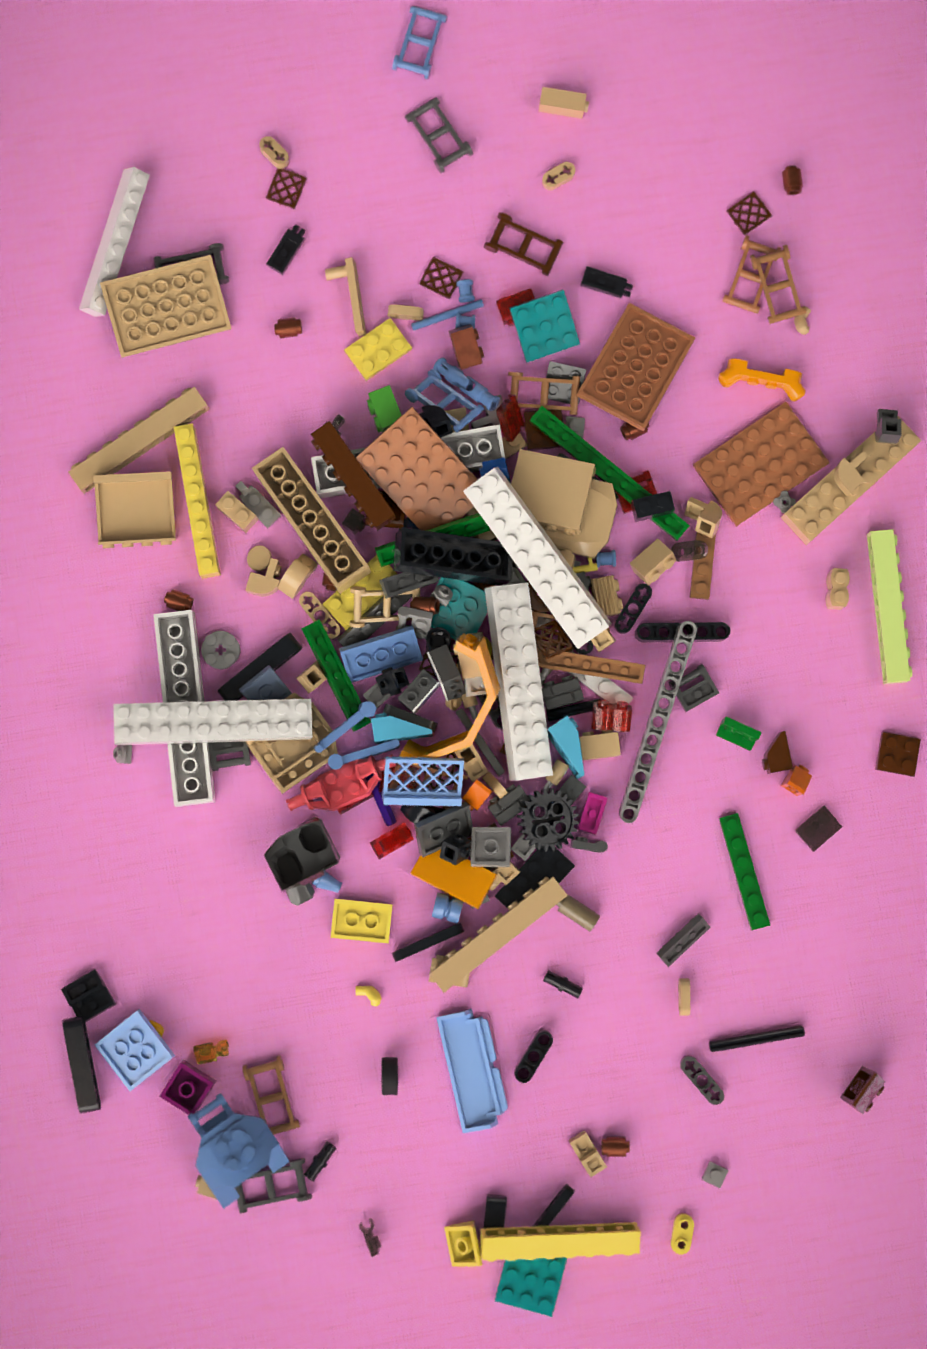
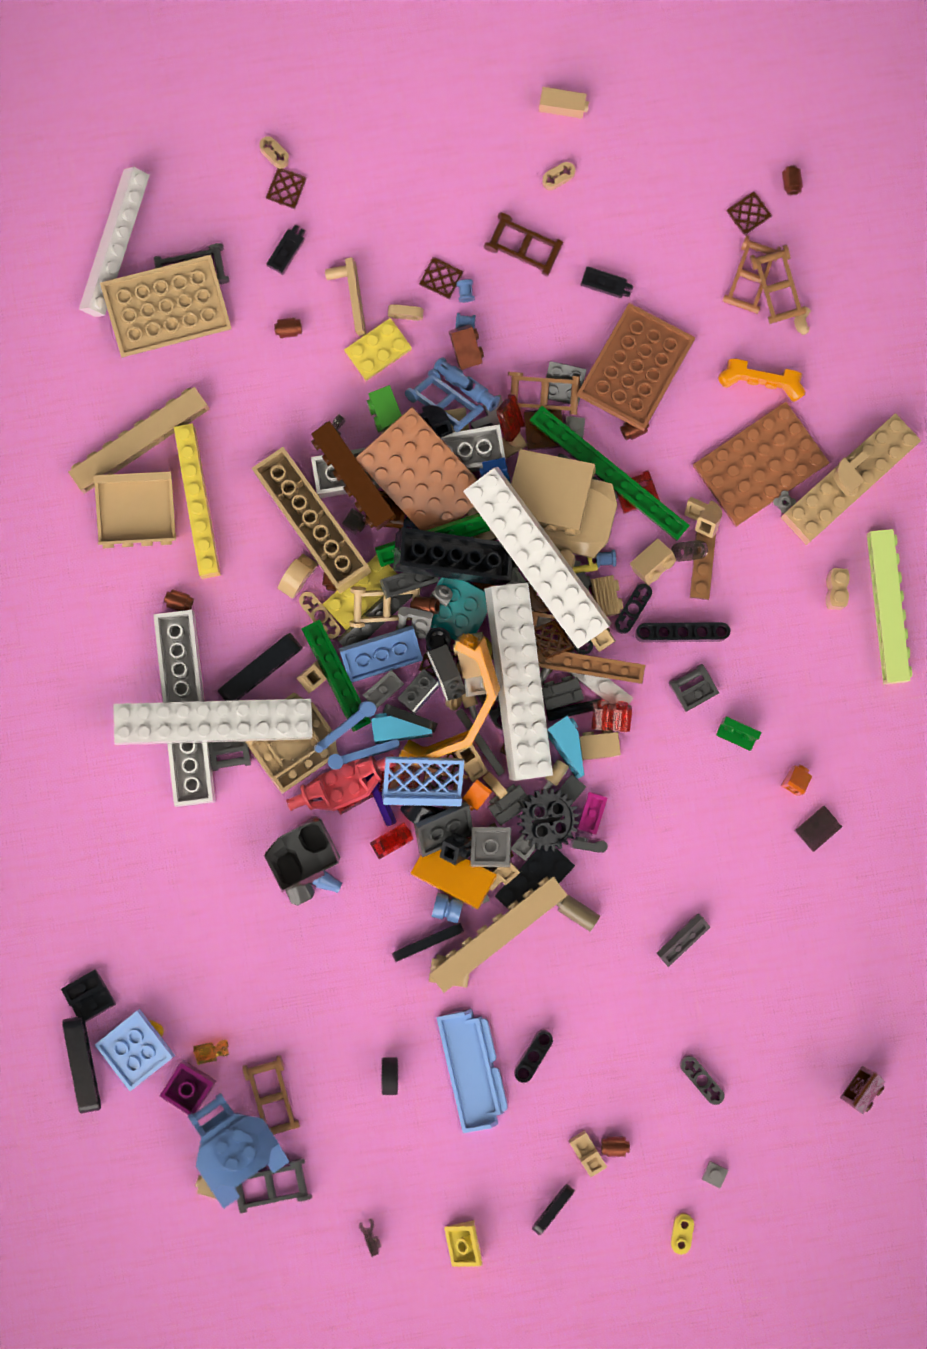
light grey plate [113,745,132,764] -> none
light grey plate [201,631,240,670] -> none
tan brick [215,491,259,533] -> none
light grey hinge [236,481,281,528] -> none
sand blue plate [239,665,292,700] -> none
tan brick [245,558,282,597] -> none
tan piece [247,546,272,571] -> none
black pin [304,1141,337,1182] -> none
light yellow plate [330,899,393,943] -> none
light yellow arm [356,986,382,1006] -> none
black brick [375,667,410,696] -> none
medium blue piece [392,6,447,80] -> none
dark grey piece [405,97,473,173] -> none
medium blue bar [411,299,484,331] -> none
light yellow brick [480,1222,641,1262] -> none
black beam [483,1194,507,1228] -> none
teal plate [495,1257,567,1317] -> none
clear red brick [496,289,535,326] -> none
teal plate [509,289,580,363] -> none
black pin [543,970,583,999] -> none
light grey beam [619,621,697,823] -> none
black brick [631,491,675,522] -> none
tan beam [678,978,690,1016] -> none
black axle [709,1026,805,1052] -> none
green plate [718,813,770,931] -> none
reddish brown slope [762,731,793,774] -> none
dark grey brick [875,409,901,444] -> none
reddish brown plate [875,732,921,777] -> none

